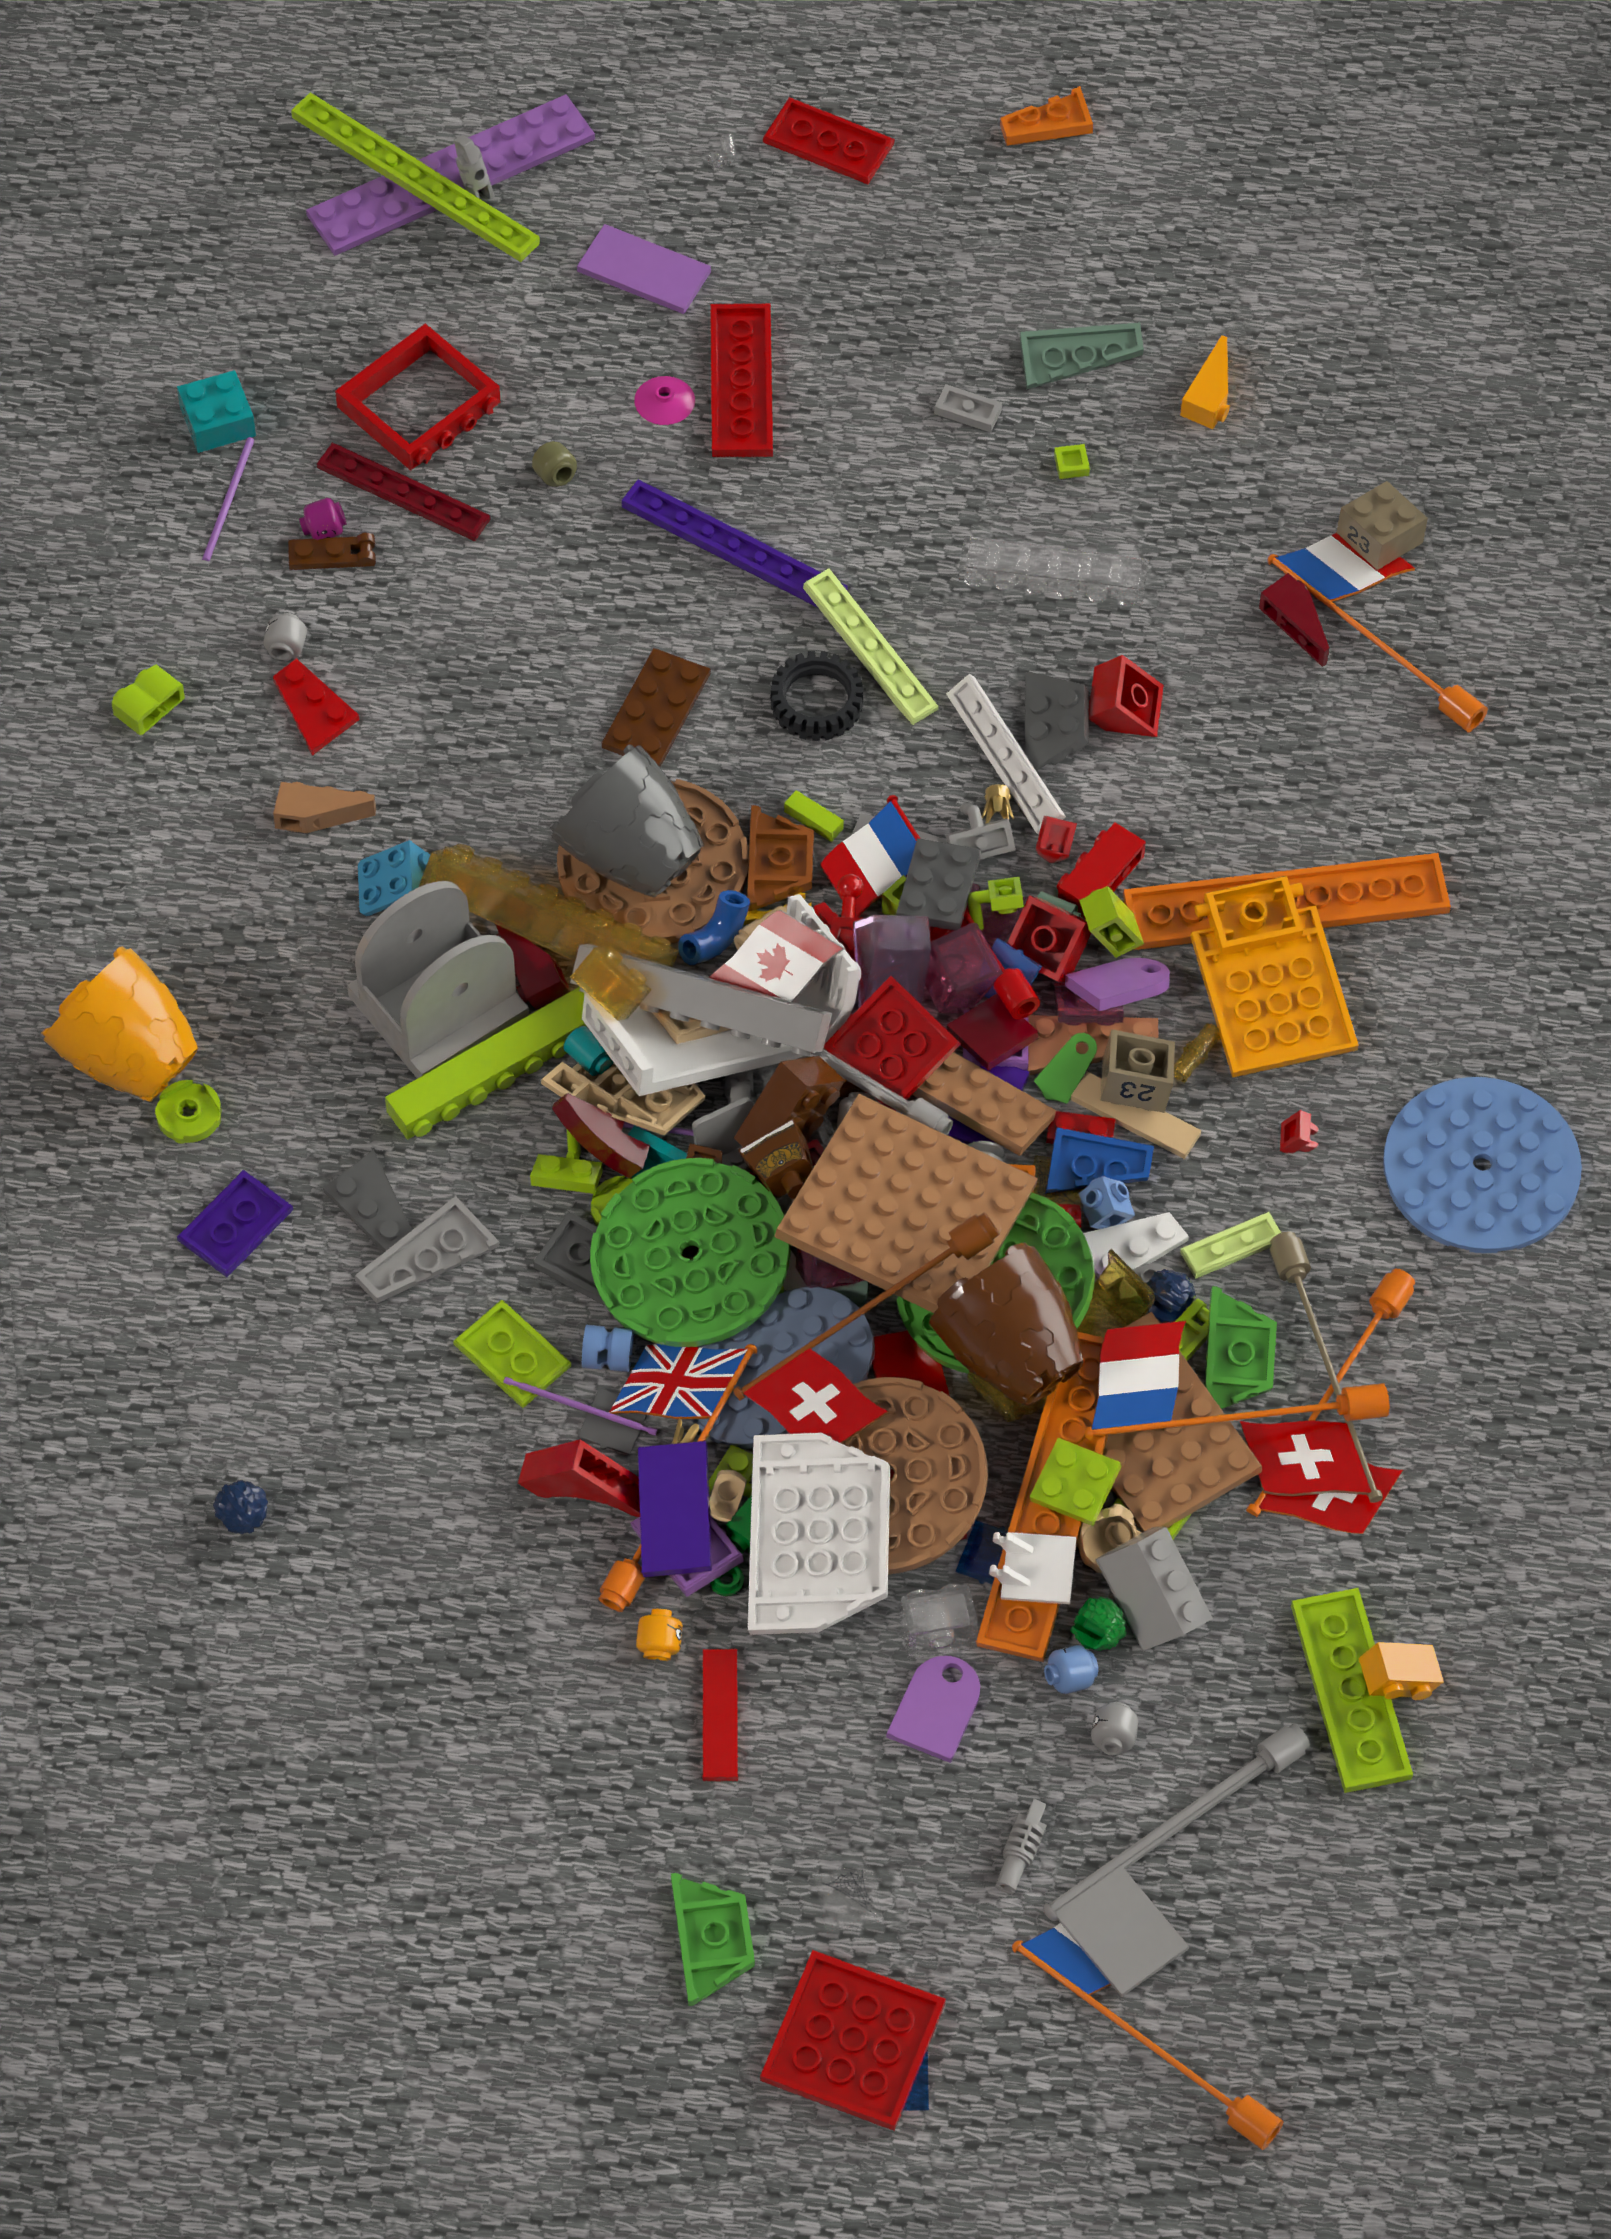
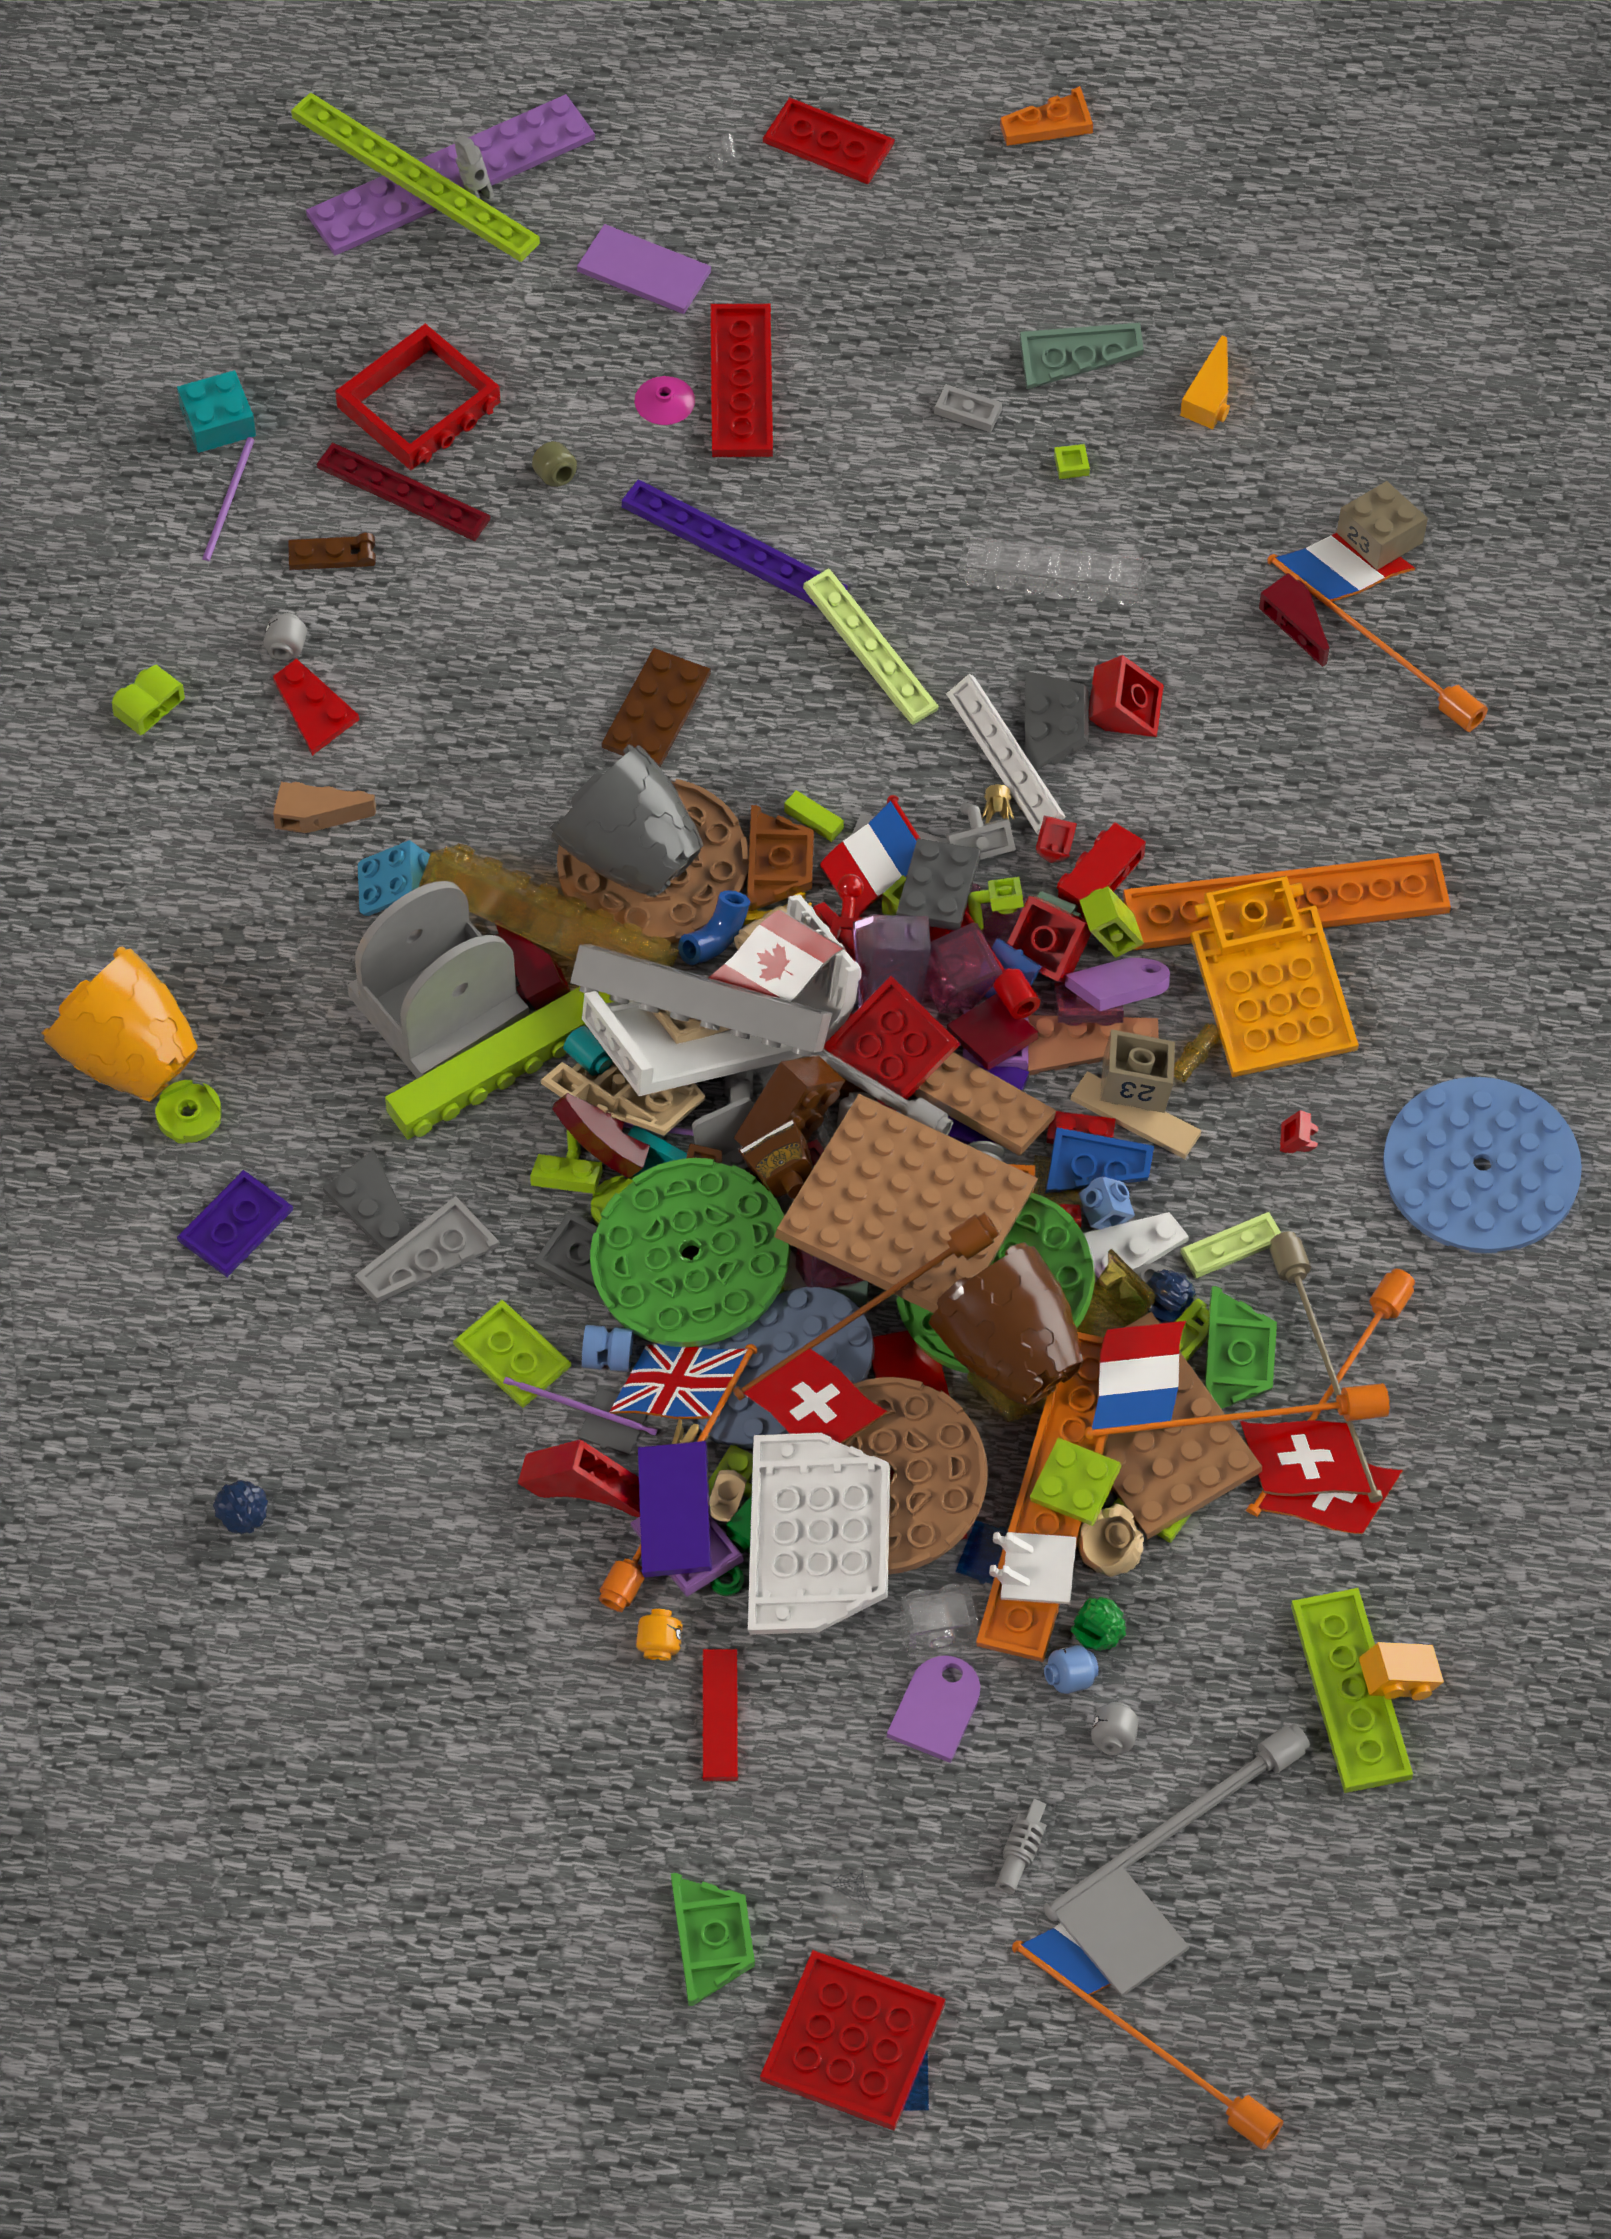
magenta head [299,498,347,540] -> none
clear yellow brick [570,946,652,1021] -> none
black tyre [770,651,863,741] -> none
bright green piece [1034,1033,1097,1104] -> none
light grey slope [1095,1526,1213,1651] -> none

